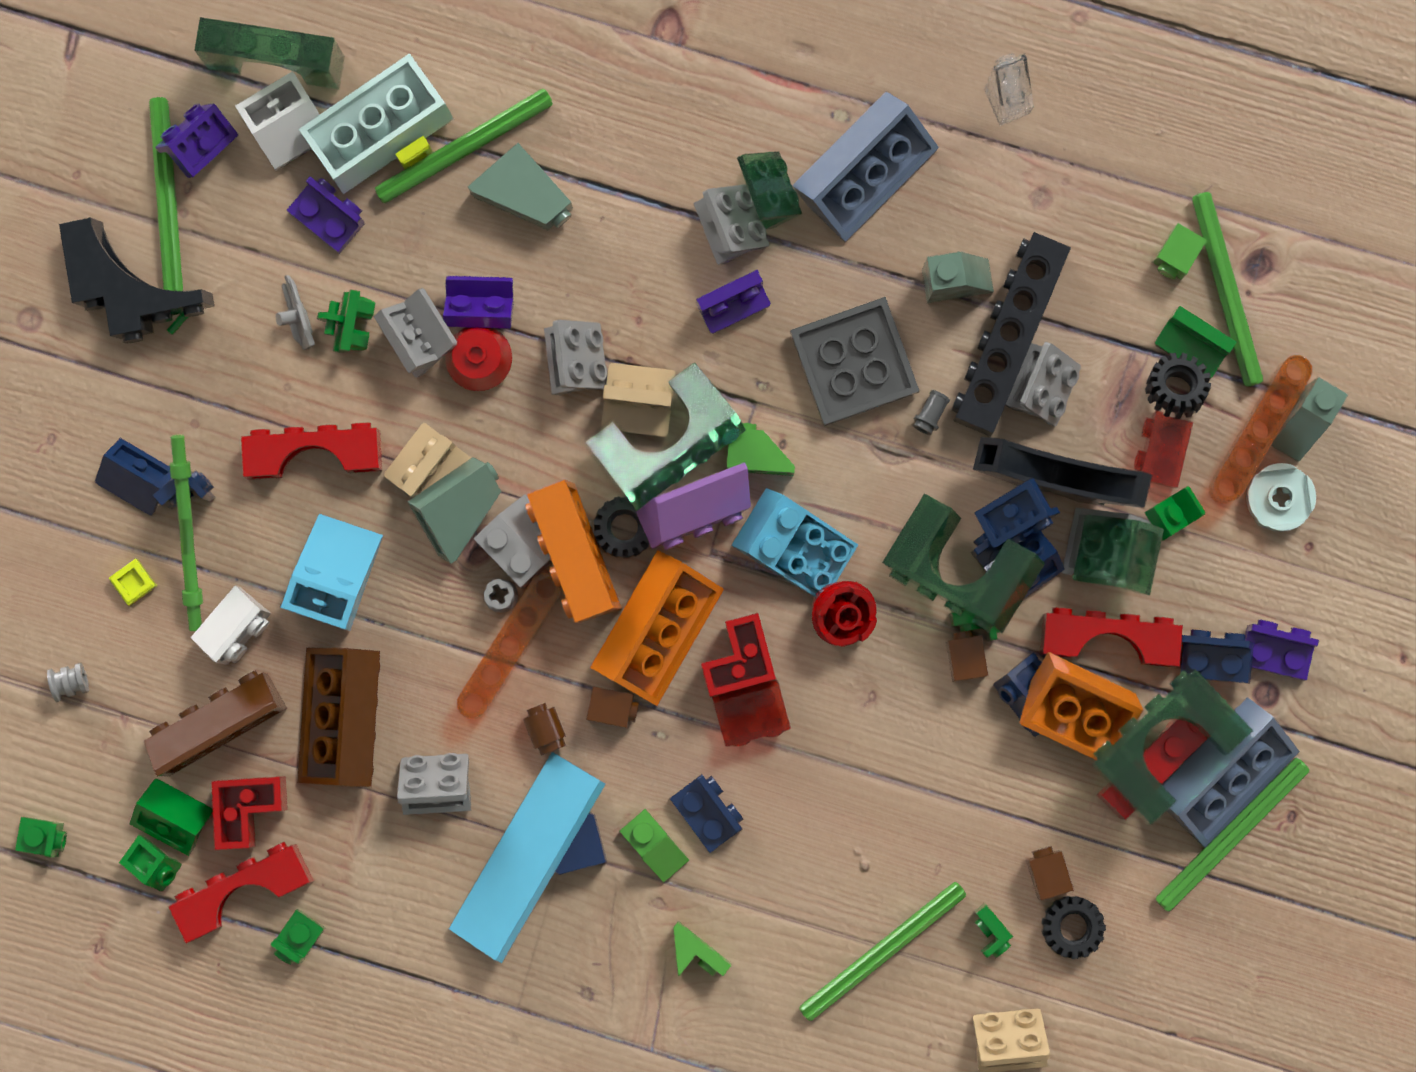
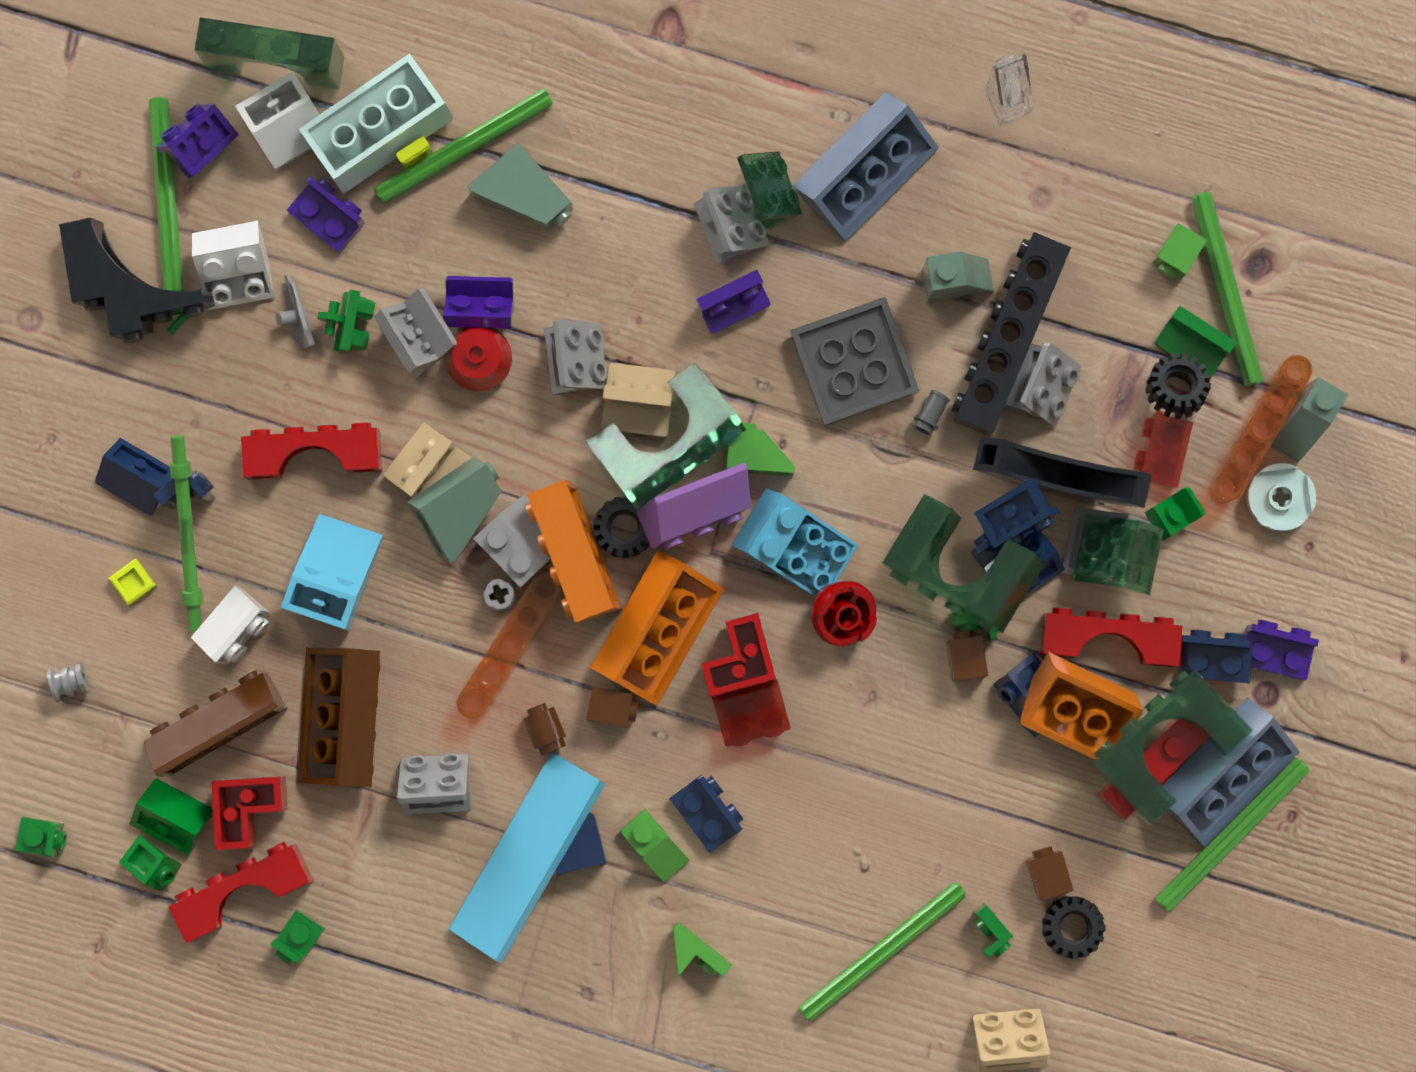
none -> white slope [192,221,275,310]

